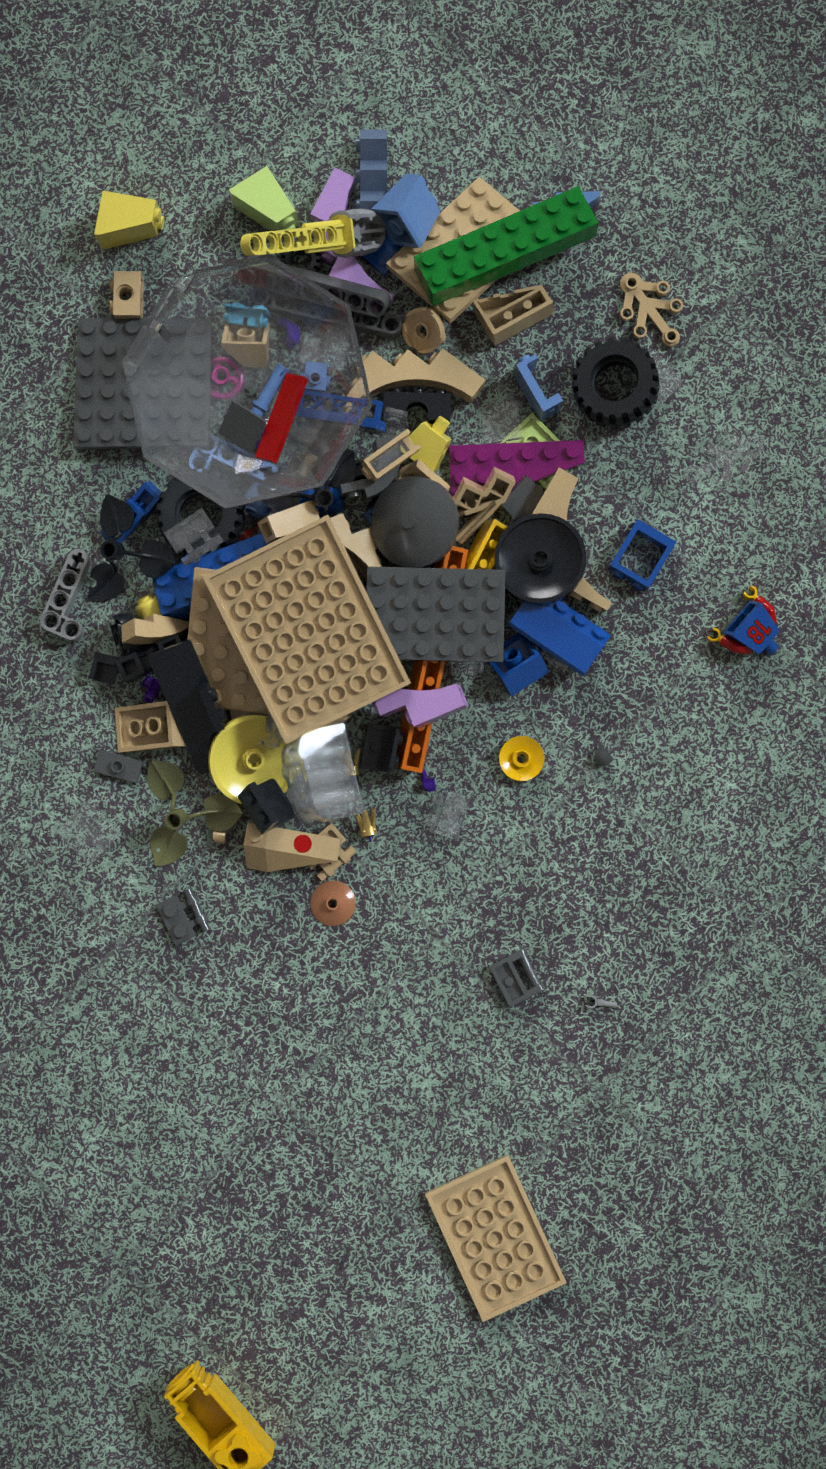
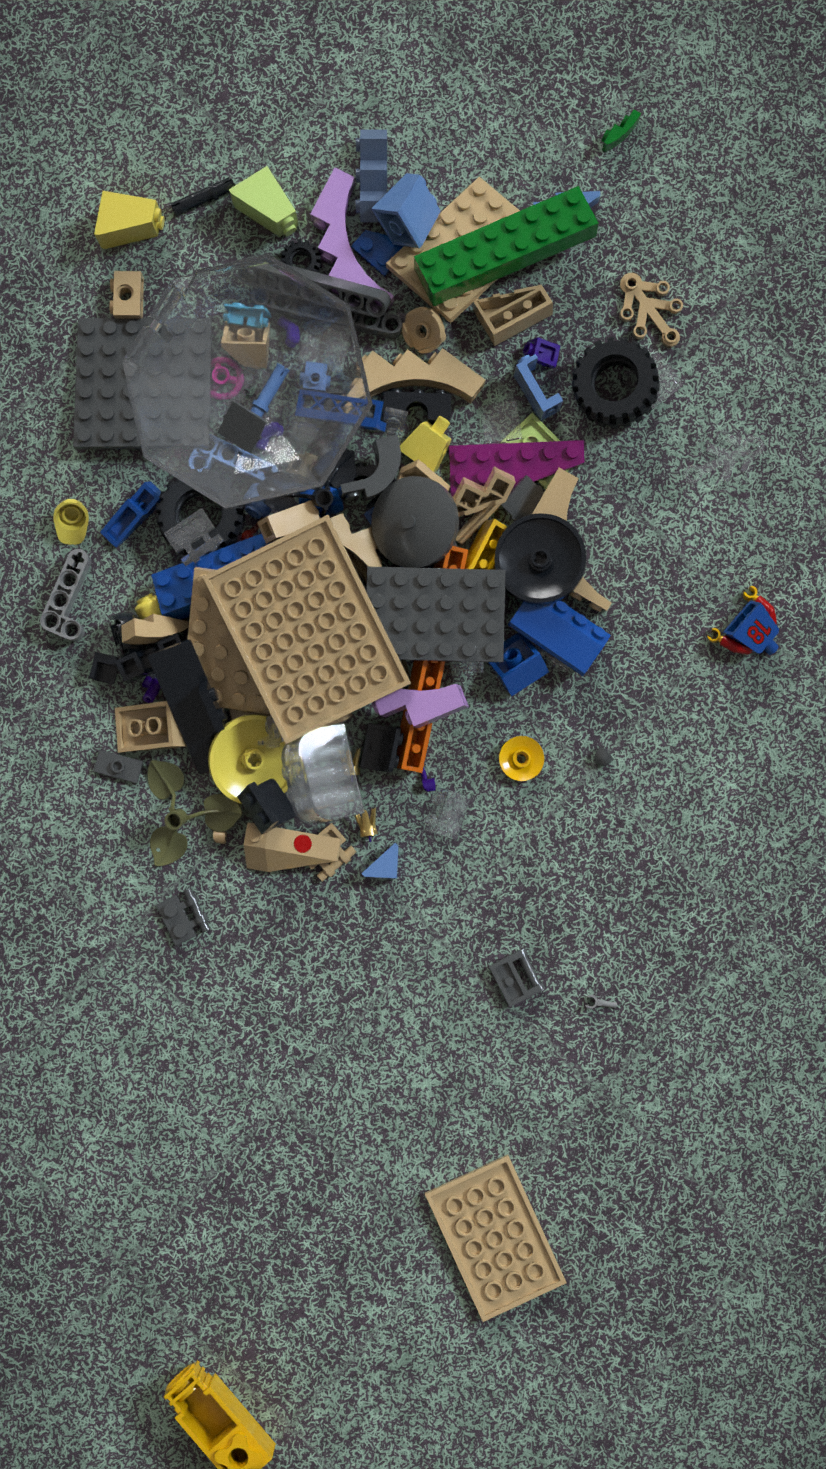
clear slope [56,799,122,865] -> none
black plant [88,494,175,601] -> none
light yellow piece [240,209,385,258] -> none
red tile [255,373,308,464] -> none
nougat dish [310,881,356,926] -> none
tan window [361,429,421,483] -> none
blue window [608,519,676,591] -> none
none -> light yellow piece [53,499,89,545]
none -> black pin [170,176,235,217]
none -> medium blue slope [361,843,399,878]
none -> dark purple bracket [523,337,561,368]
none -> green slope [601,109,641,152]

